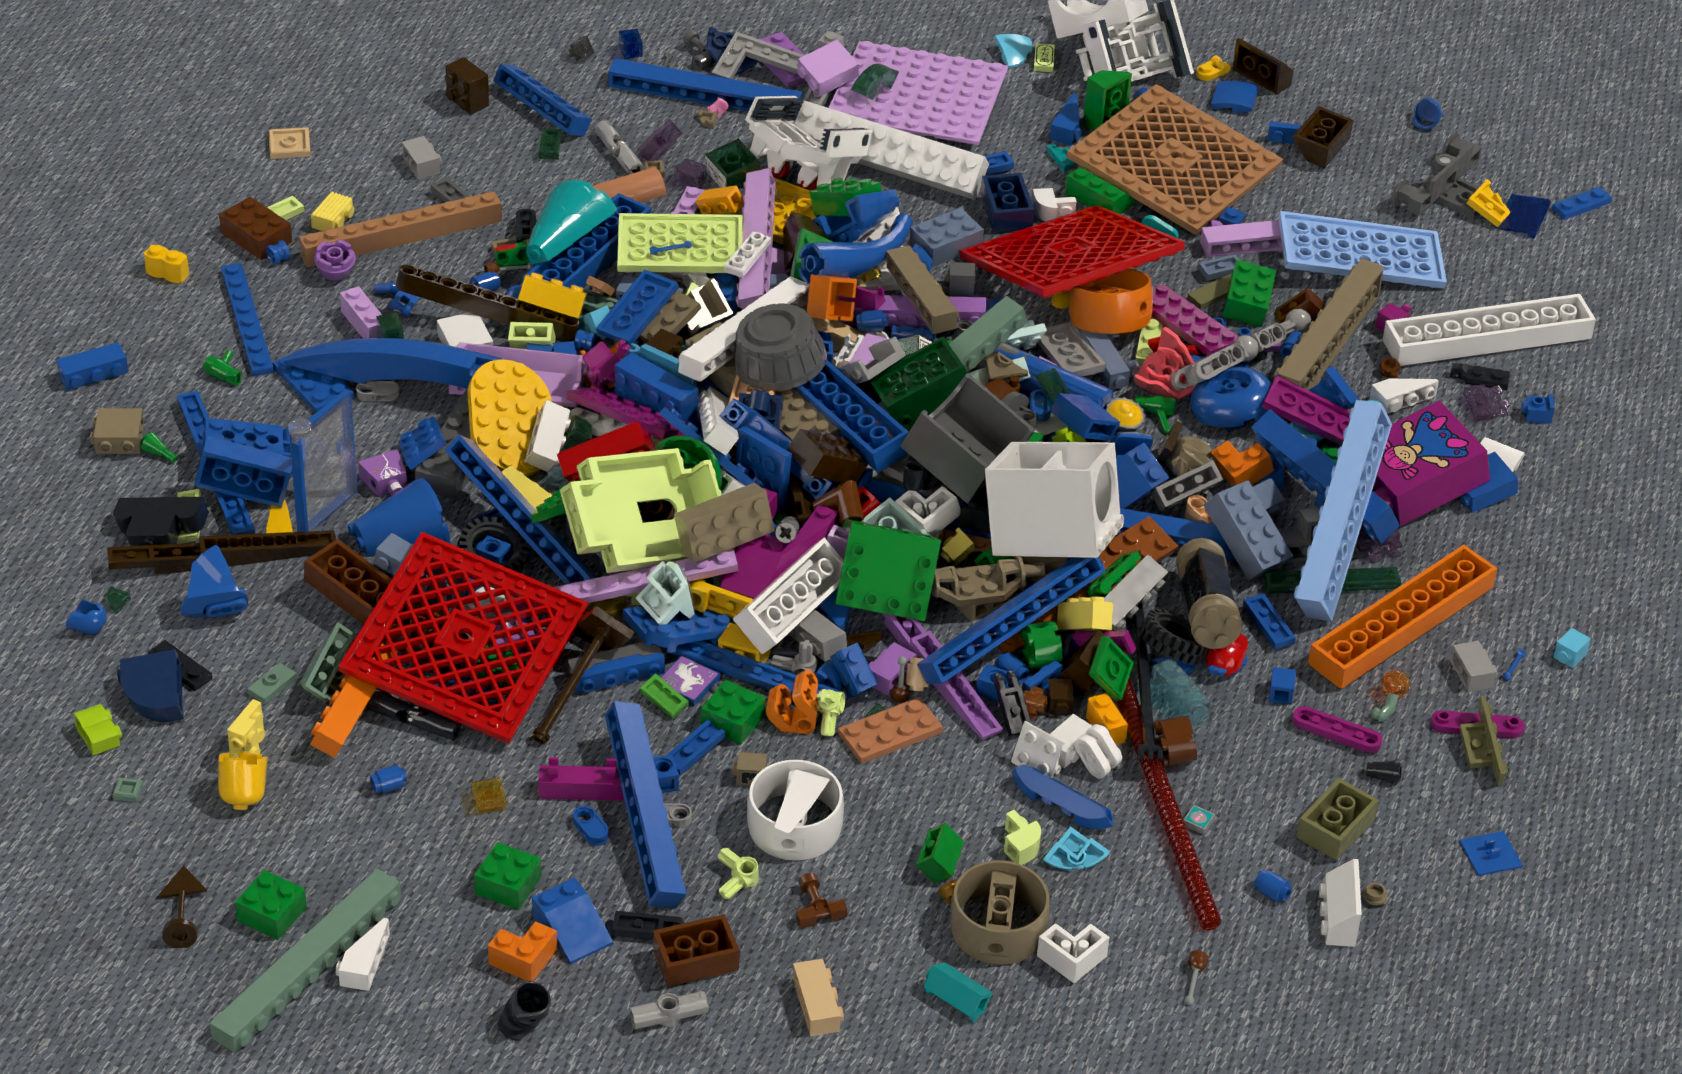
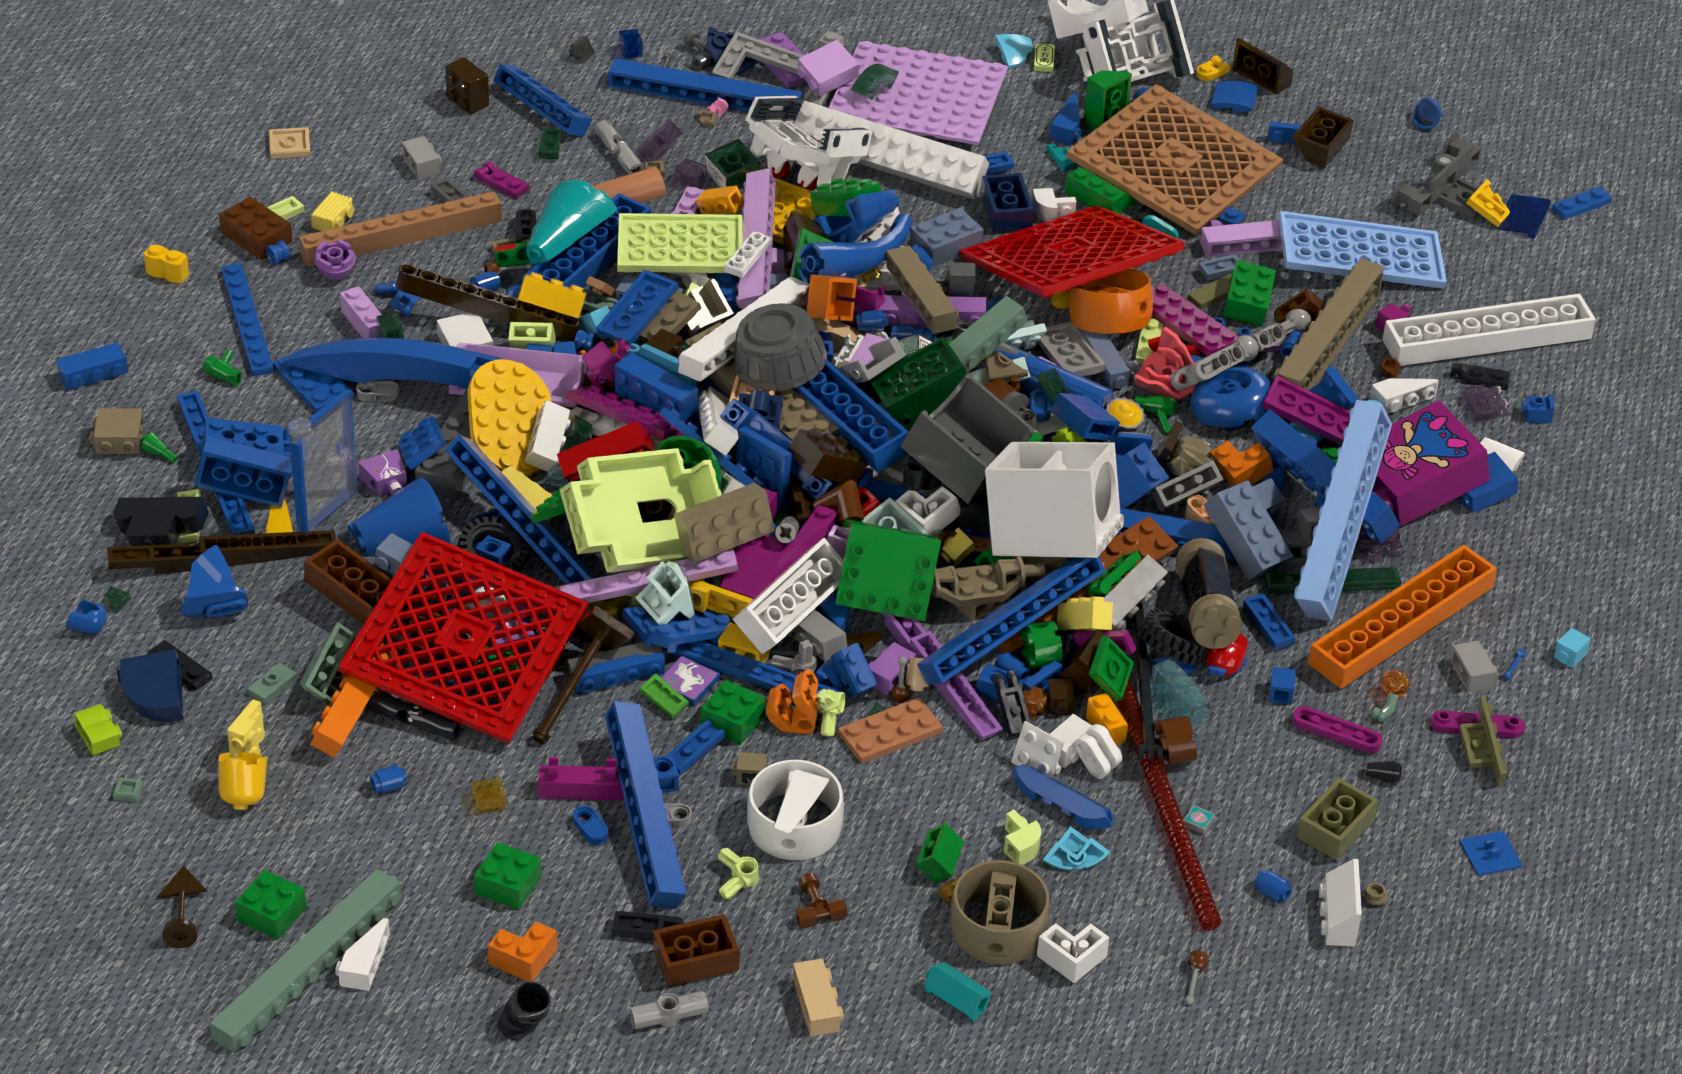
blue slope [532,877,613,964] -> none
blue hinge [650,241,692,255] -> none
none -> magenta plate [473,161,530,199]

